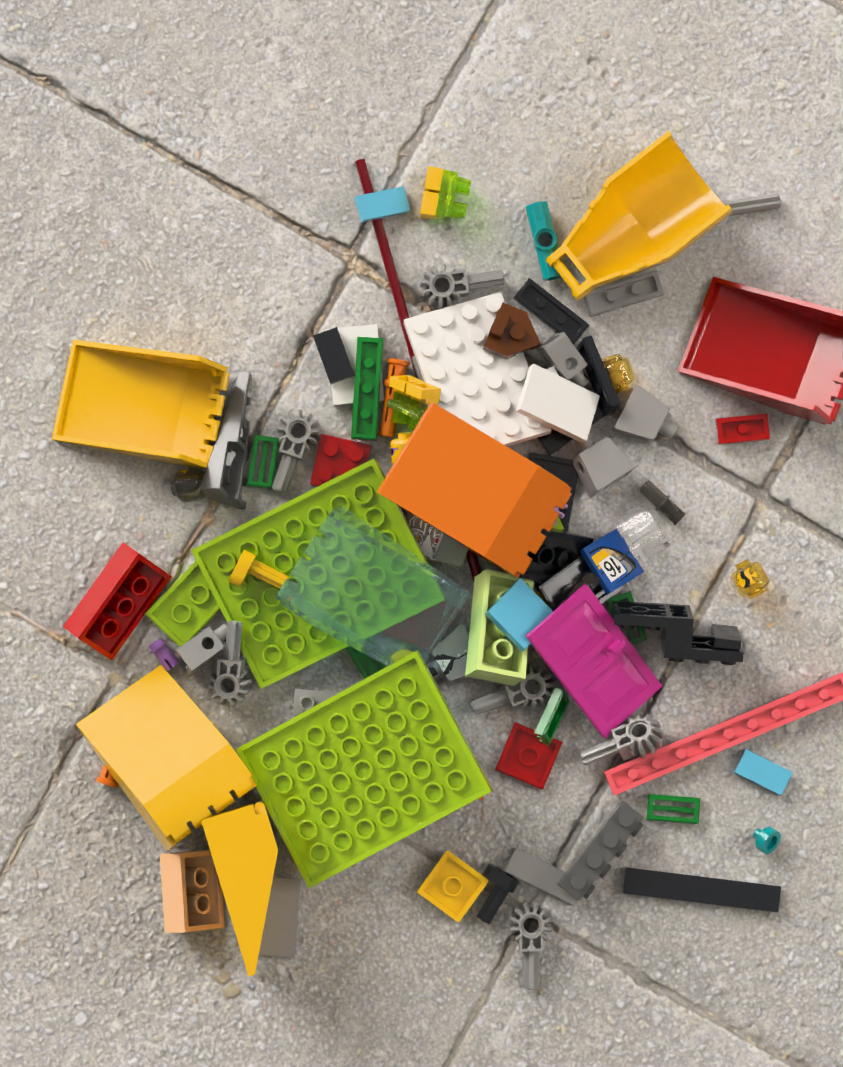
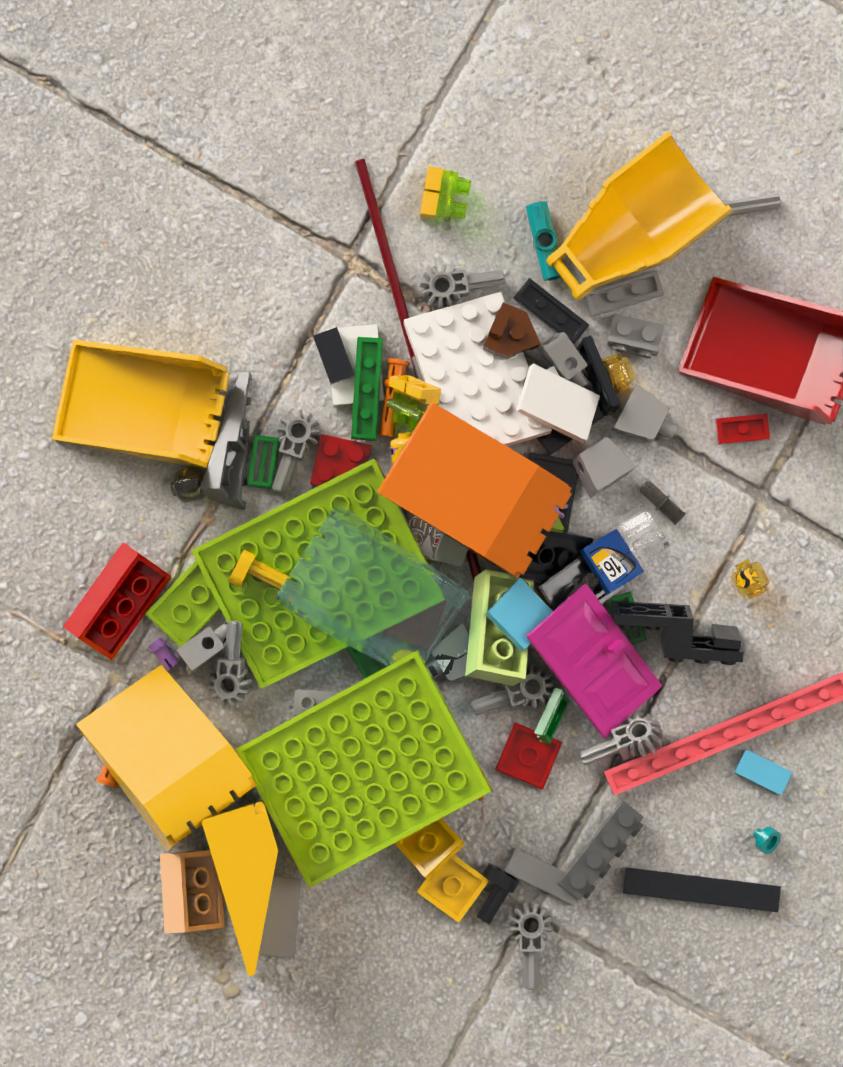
medium azure tile [354,186,410,223] -> none
green tile [646,794,701,824] -> none
none -> yellow plate [394,818,465,880]
none -> light grey bracket [607,313,664,358]

